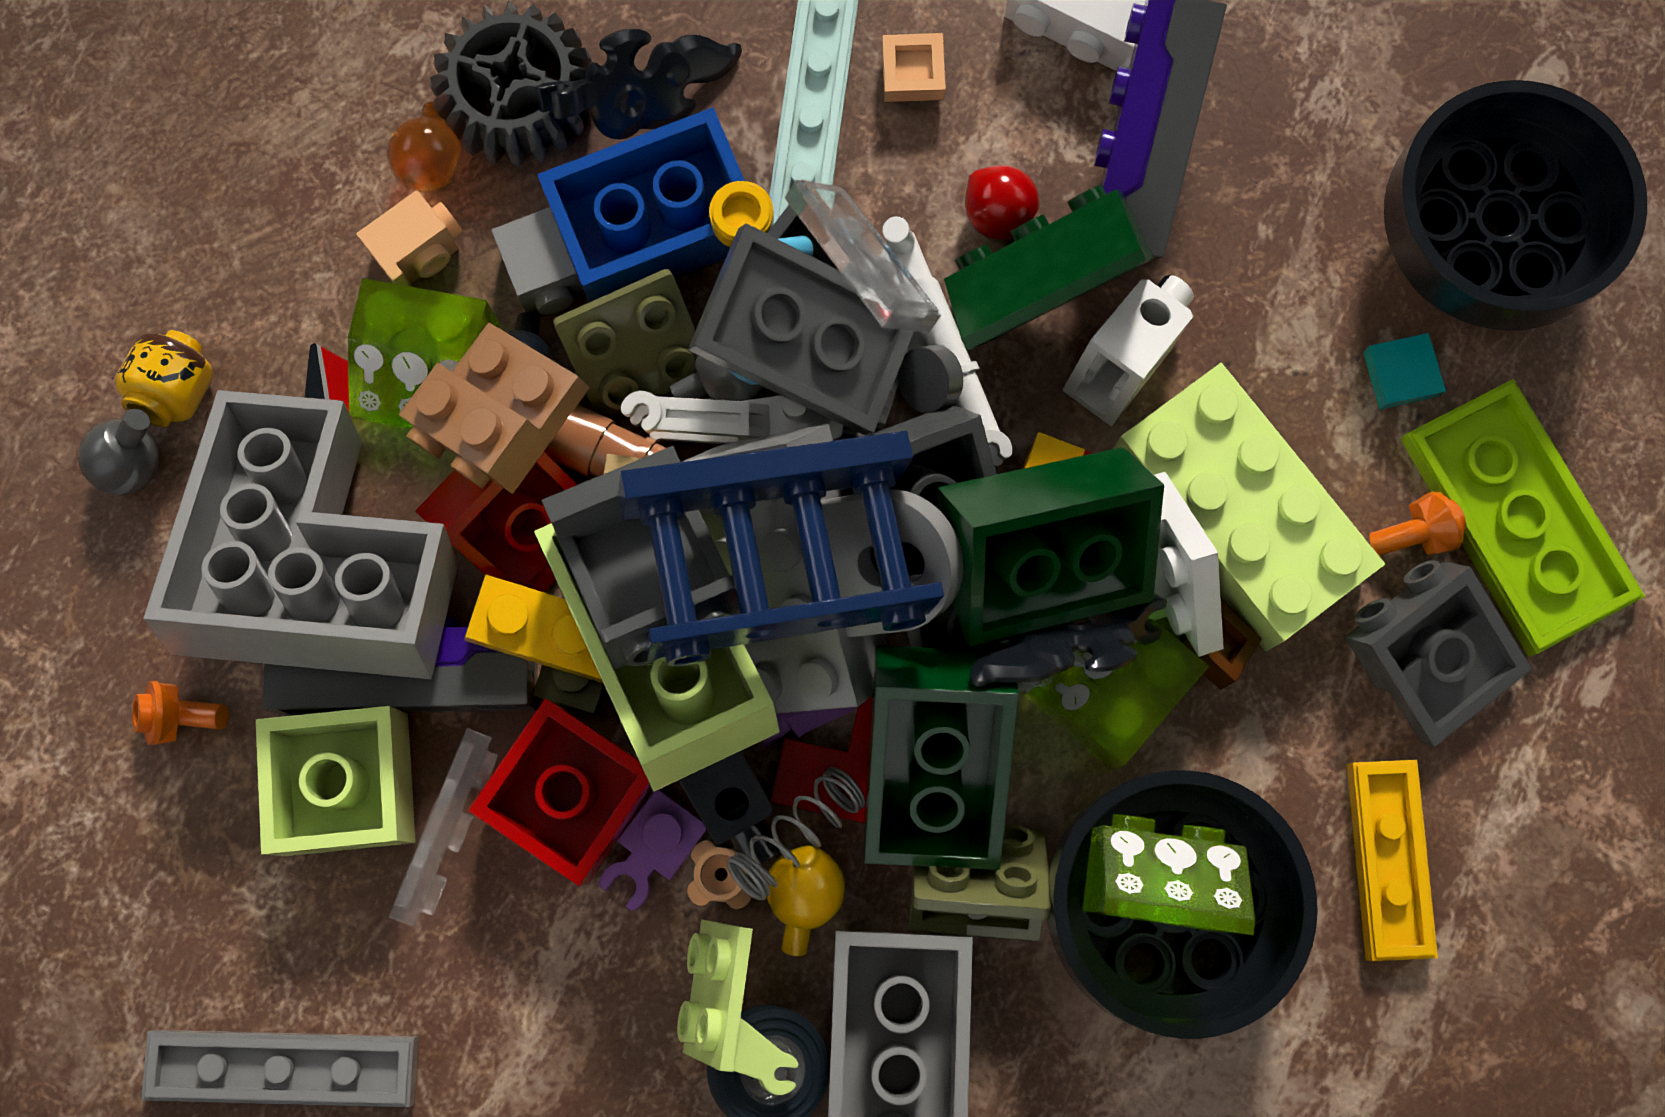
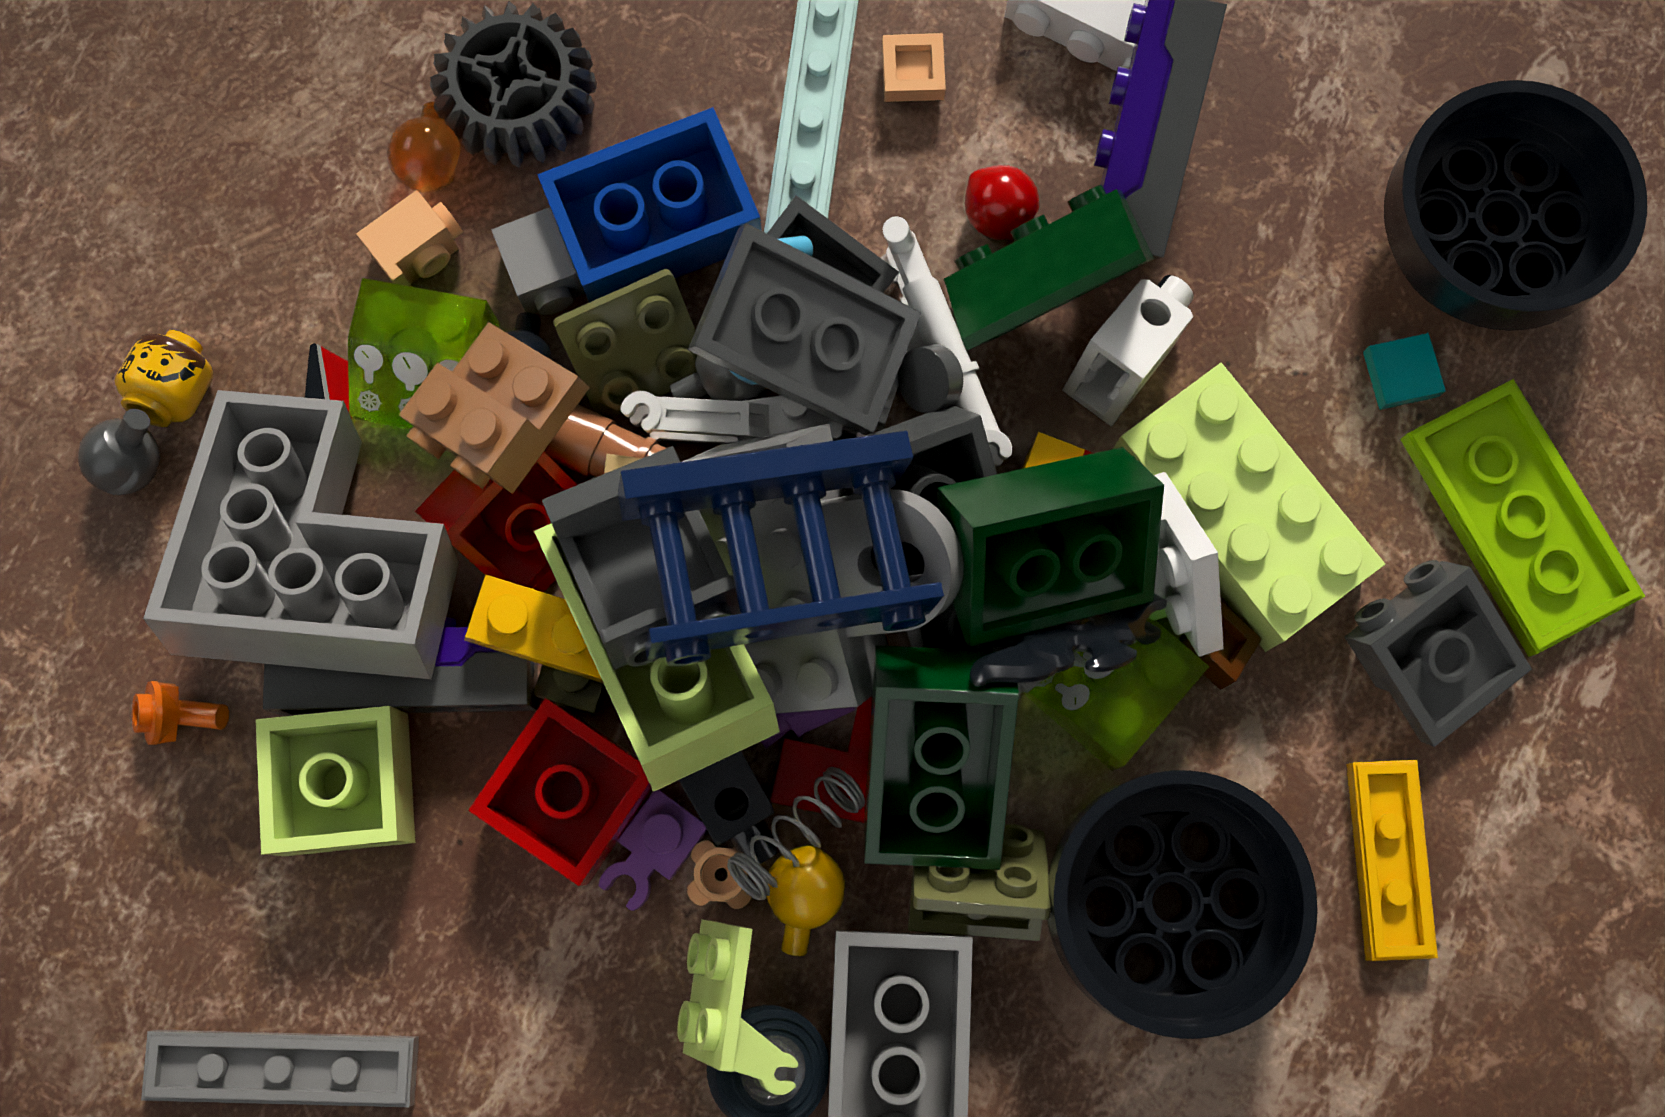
clear plate [389,728,498,927] -> none
black piece [536,28,742,140] -> none
yellow tile [709,181,774,247] -> none
clear tile [785,179,941,333] -> none
clear neon green slope [1083,814,1255,935] -> none
orange plate [1369,491,1466,556] -> none

